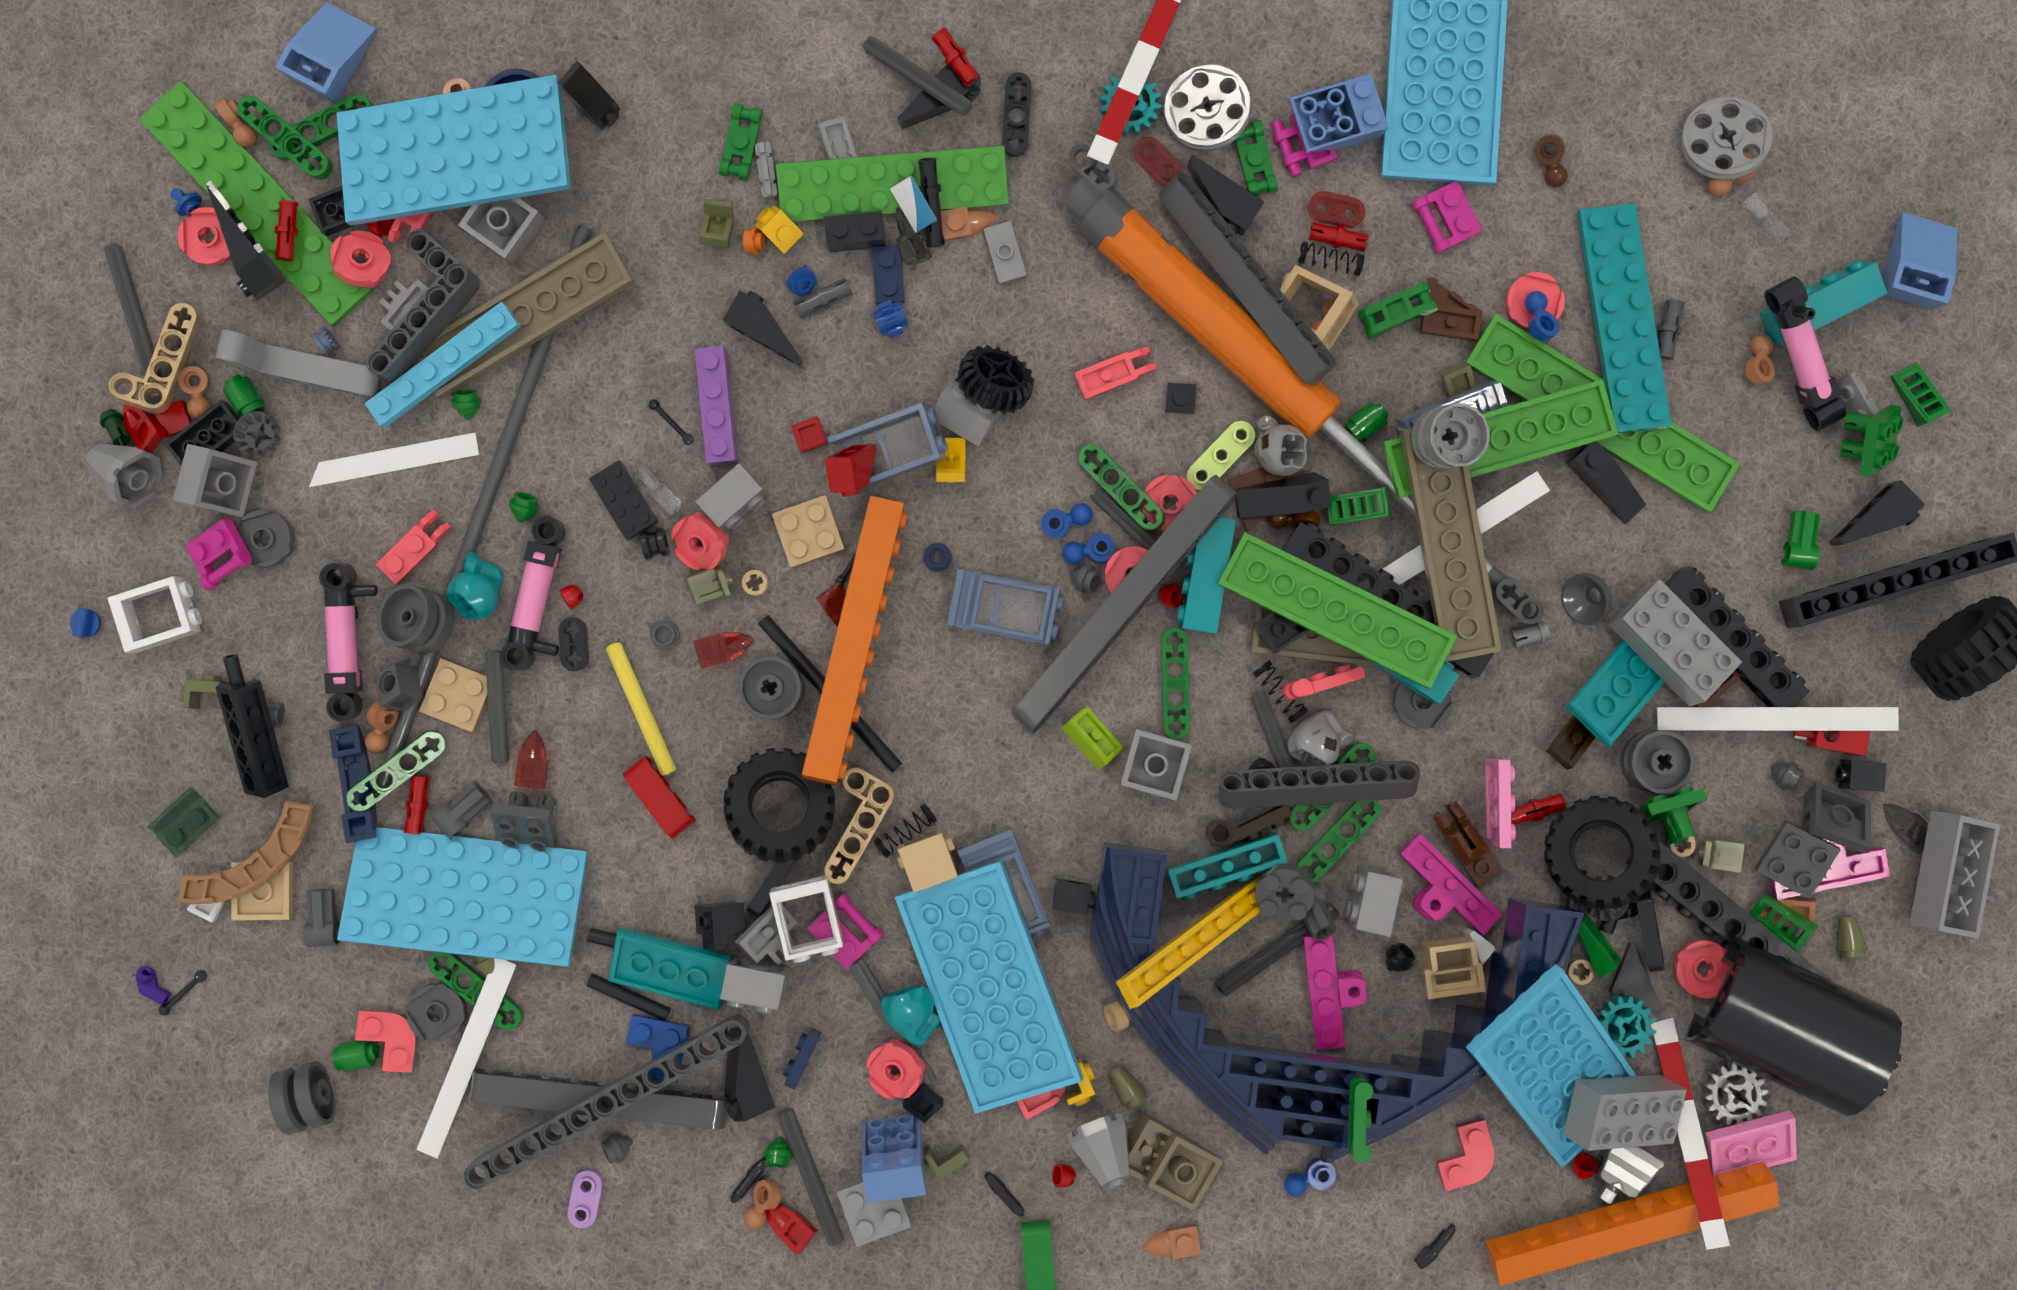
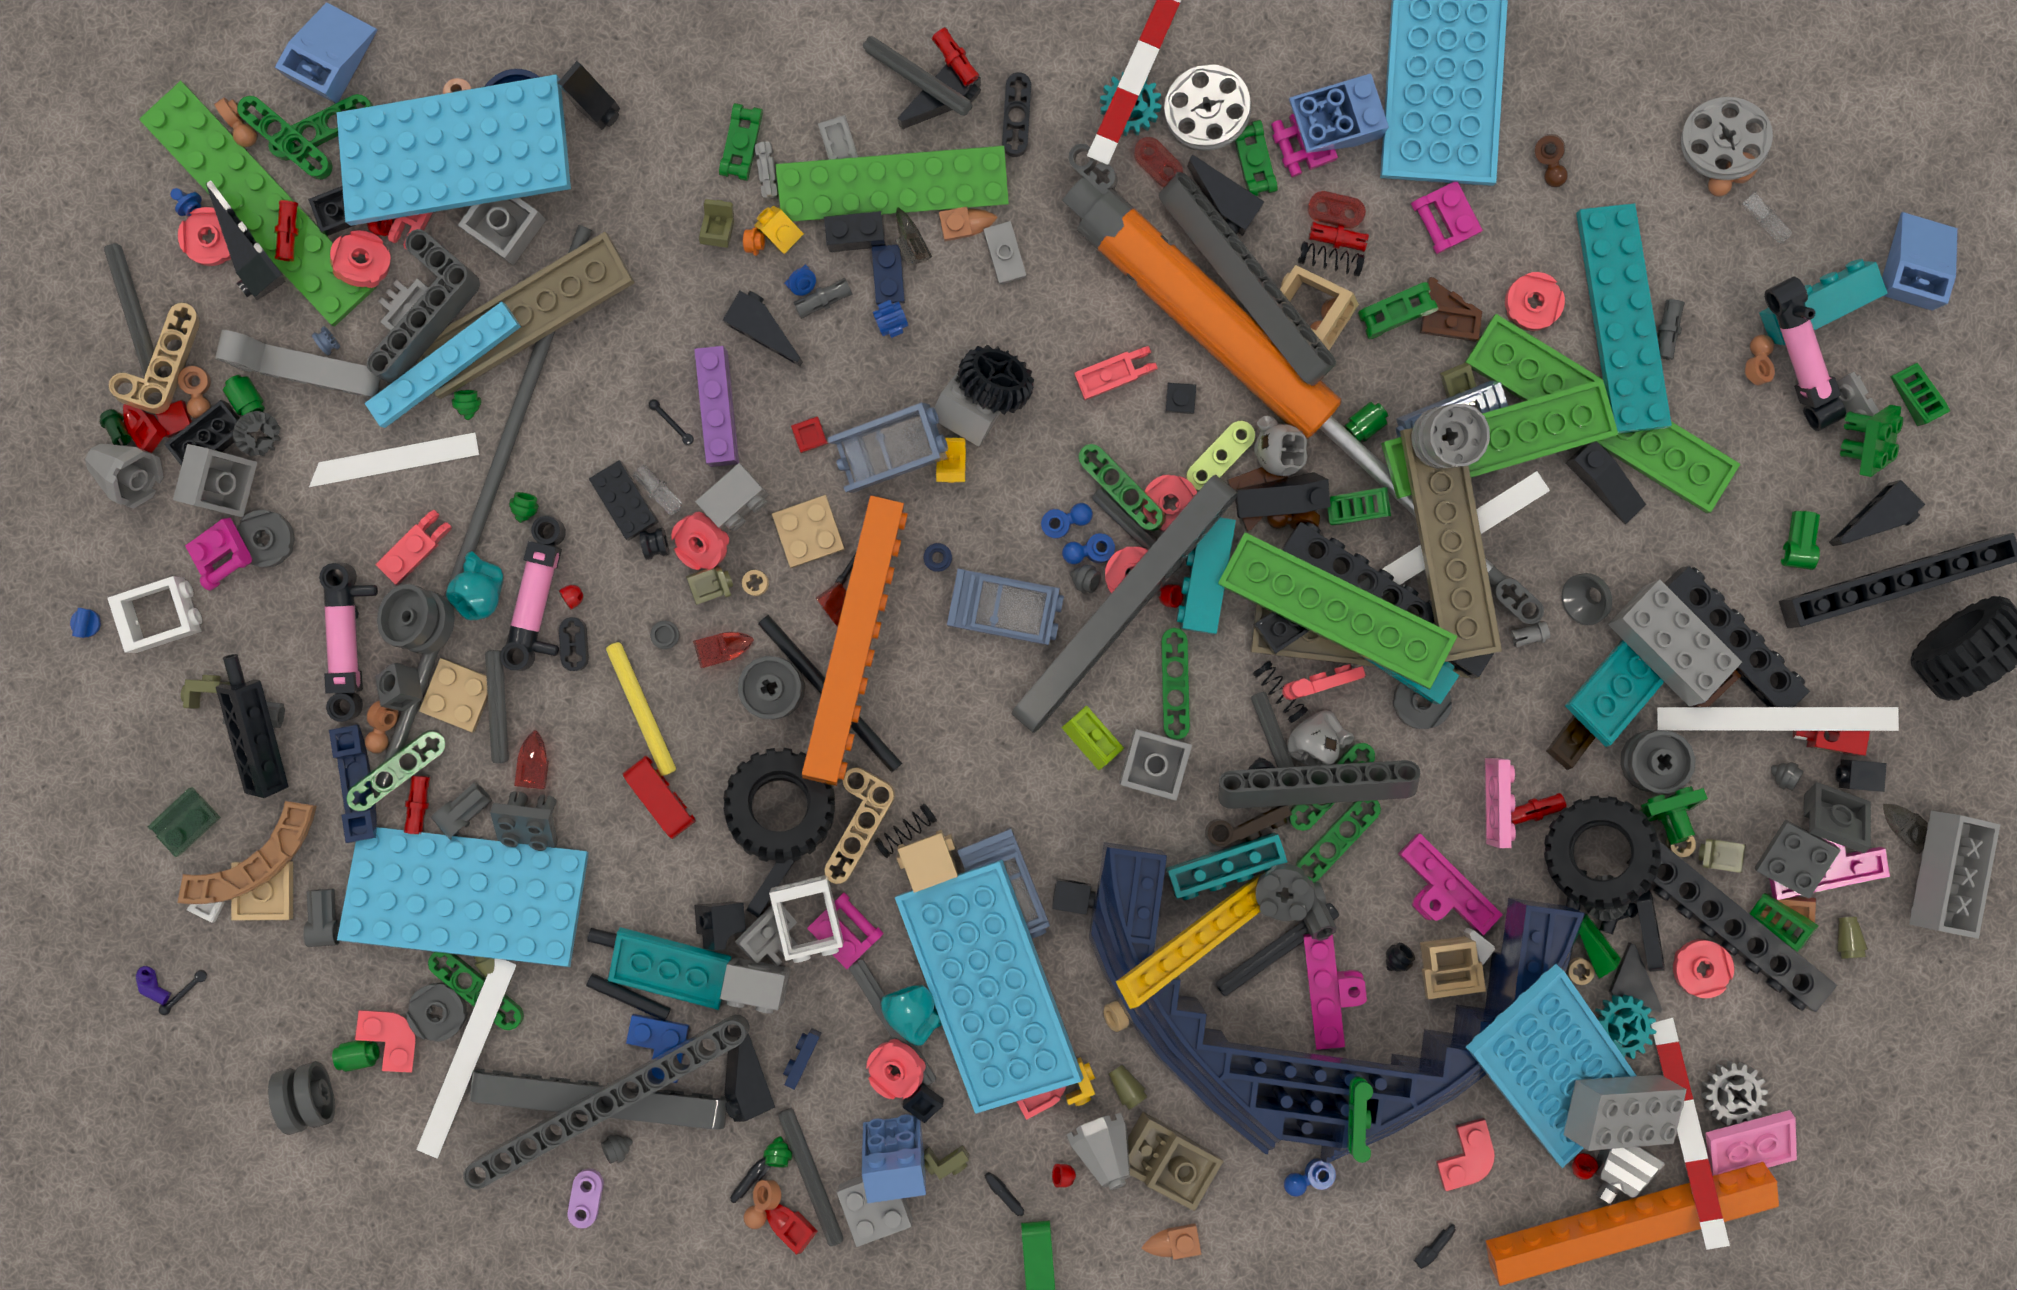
red slope [824,444,877,497] -> none
sticker [890,176,937,233] -> none
black pin [918,158,945,248] -> none
light grey brick [1344,867,1403,937] -> none
reddish brown plate [1432,801,1502,887] -> none
blue plate [1524,291,1559,342] -> none
black cylinder [1683,935,1902,1116] -> none

